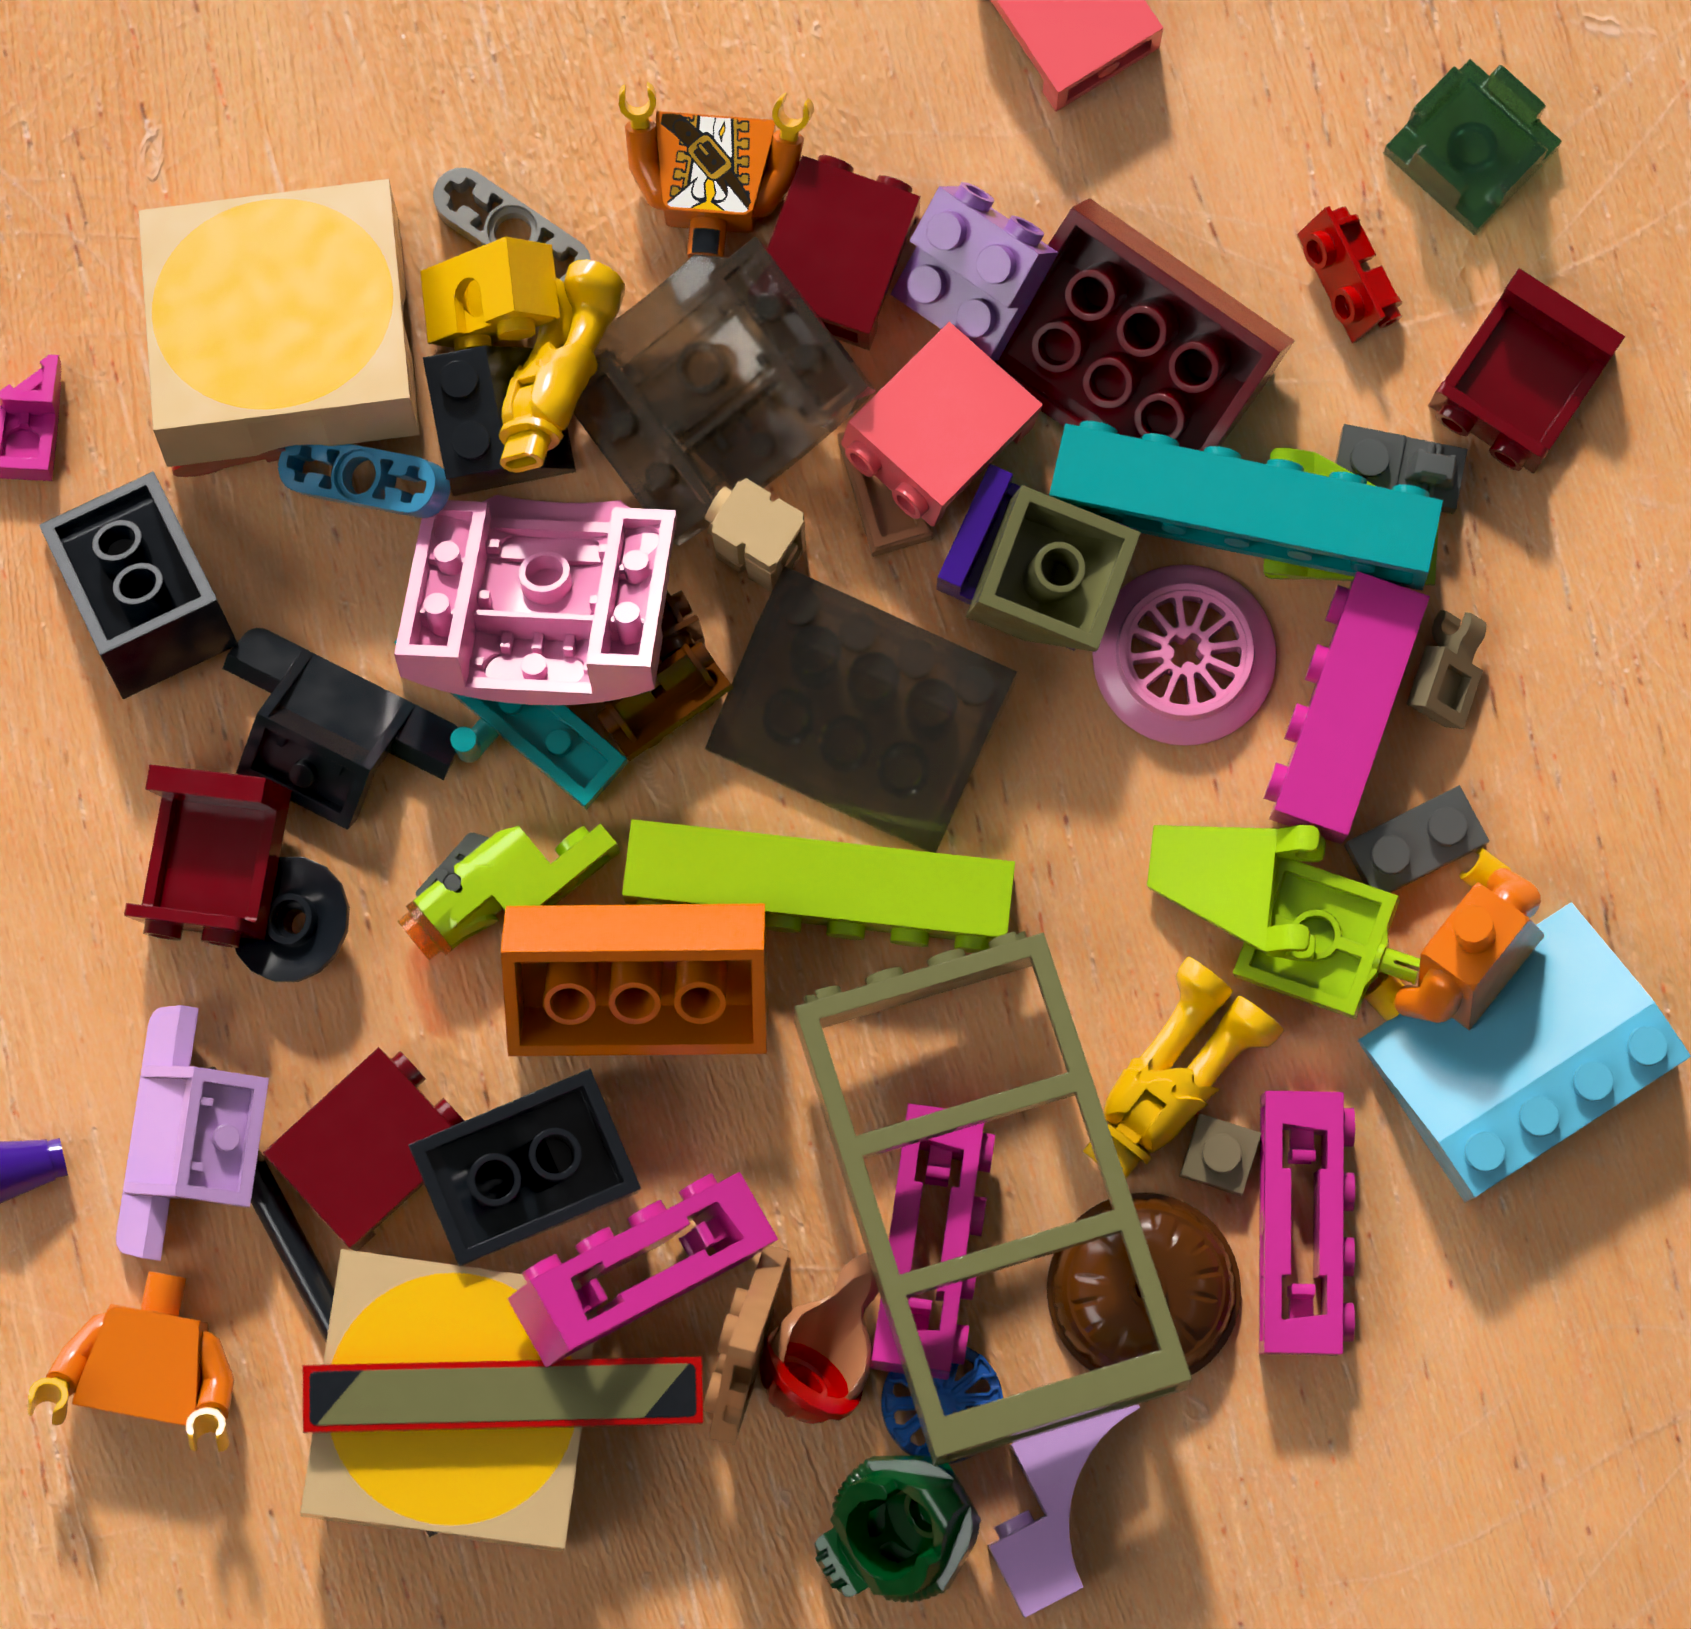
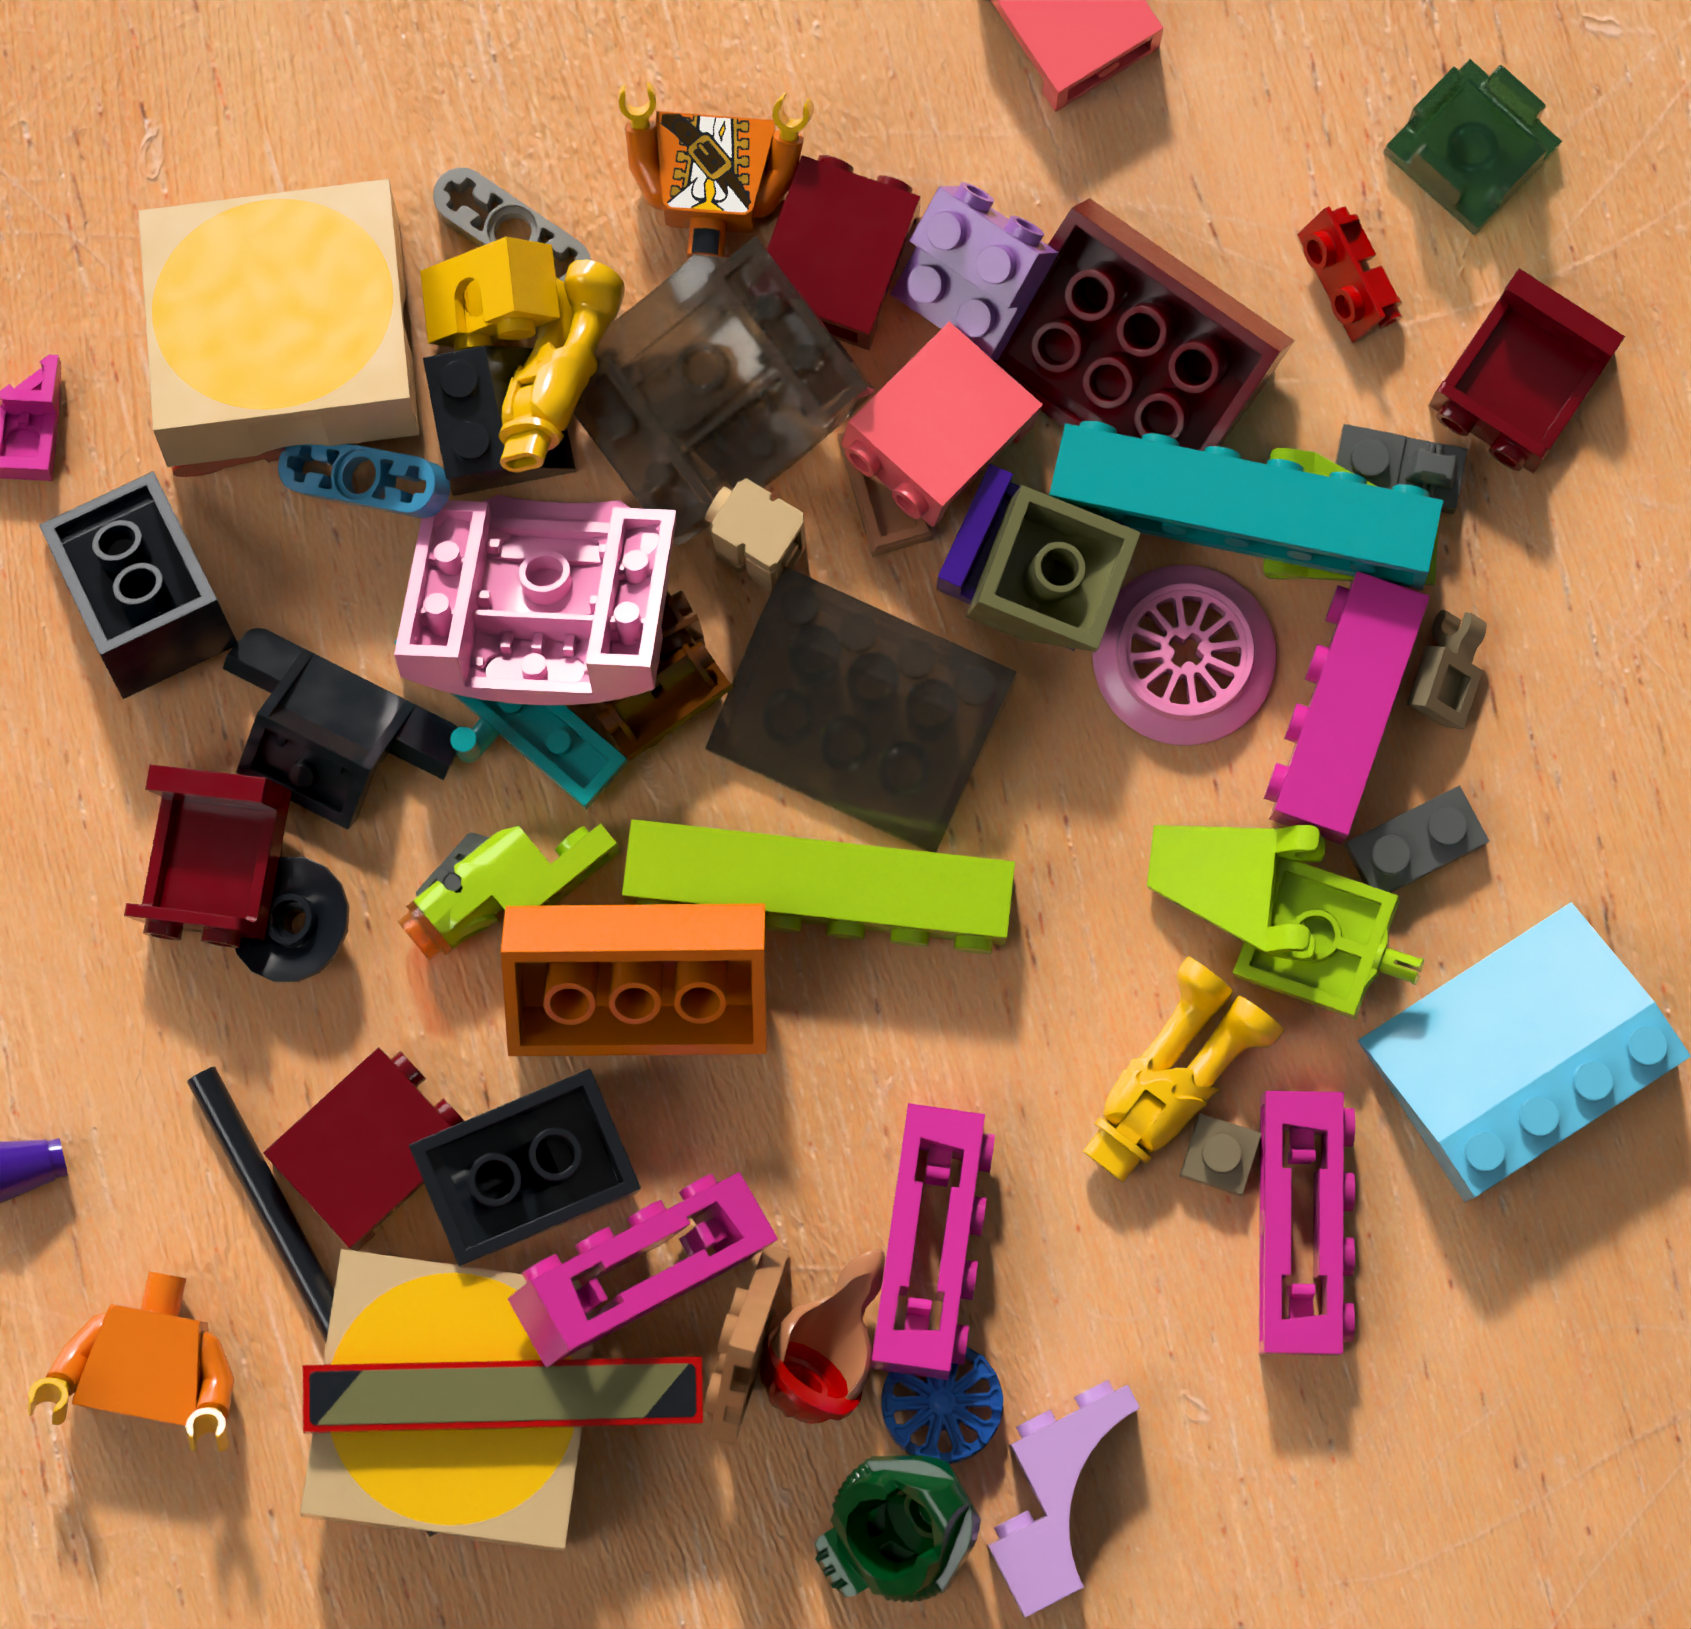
lavender plate [116,1005,269,1261] -> none
olive window [794,931,1192,1467] -> none
reddish brown hat [1047,1193,1241,1375] -> none
orange torso [1364,848,1544,1031] -> none

